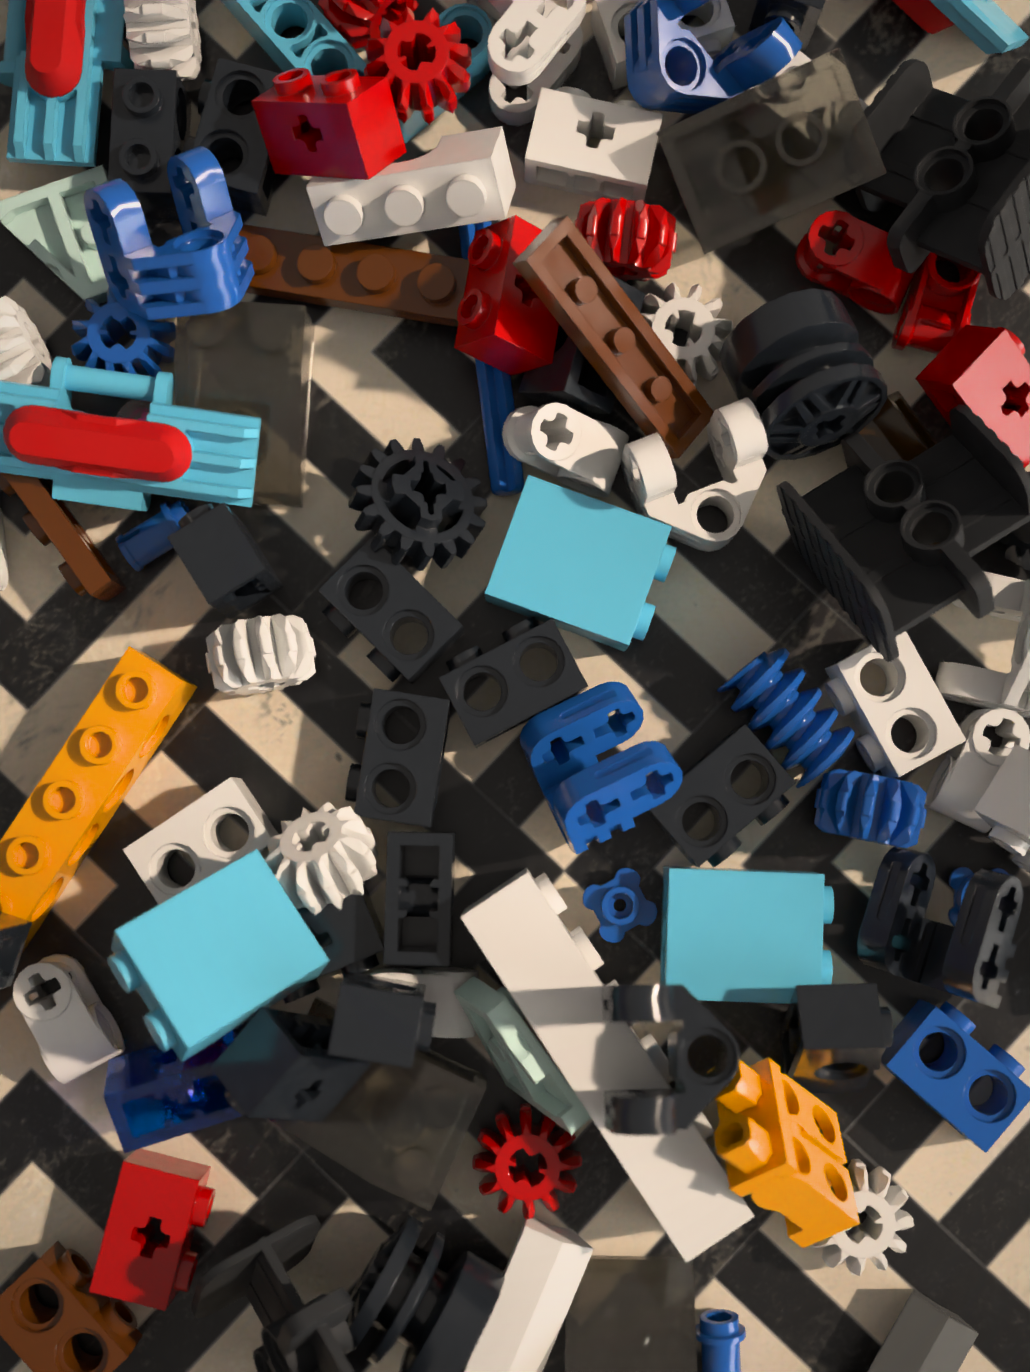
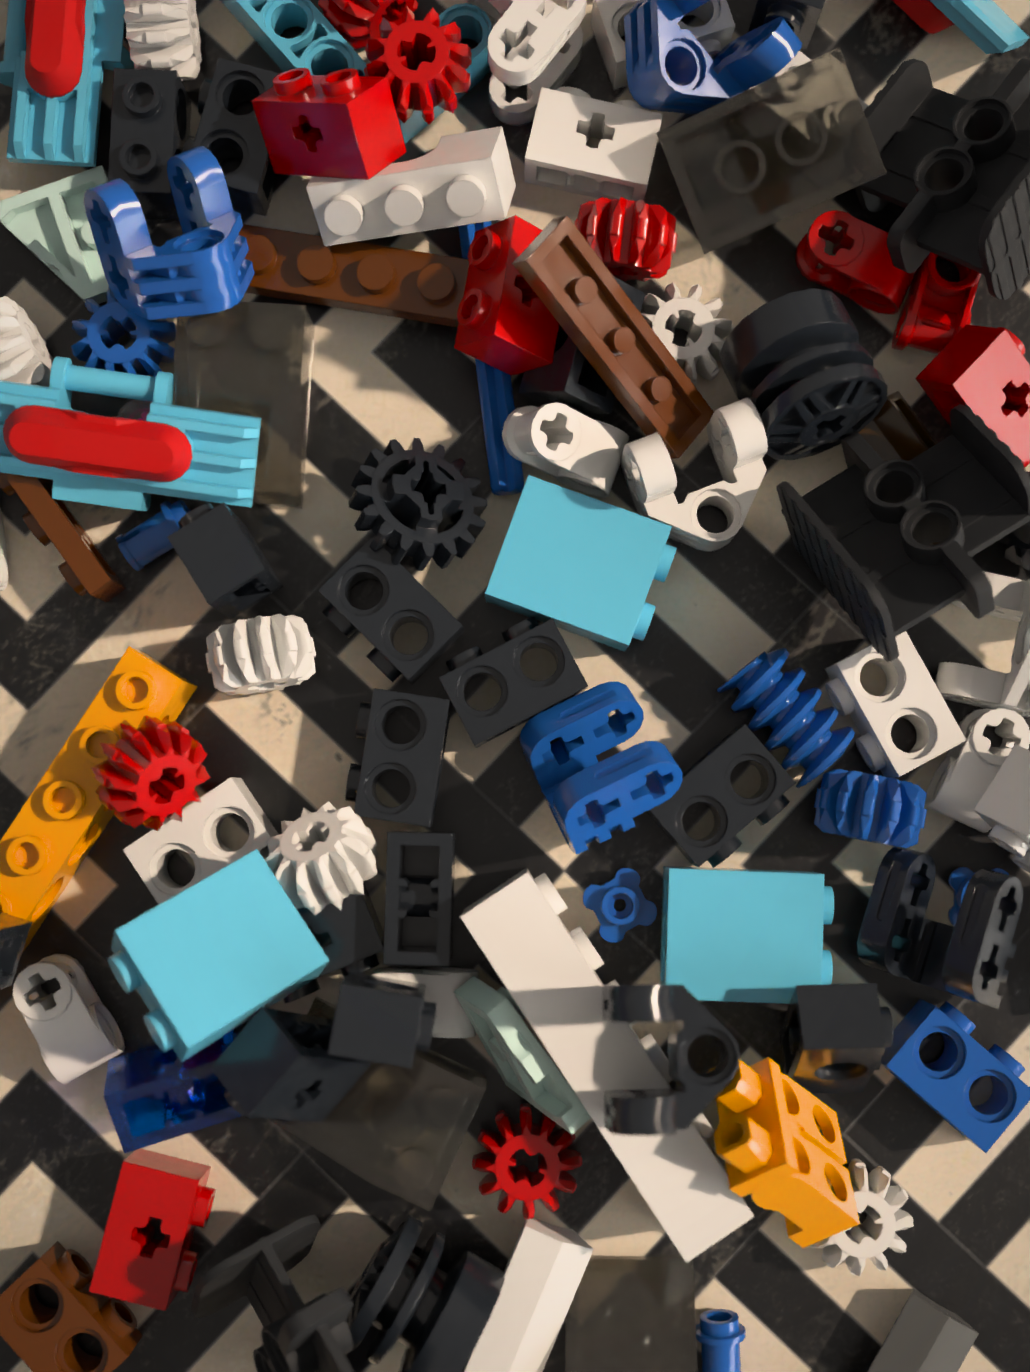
none -> red gear [91,715,211,831]

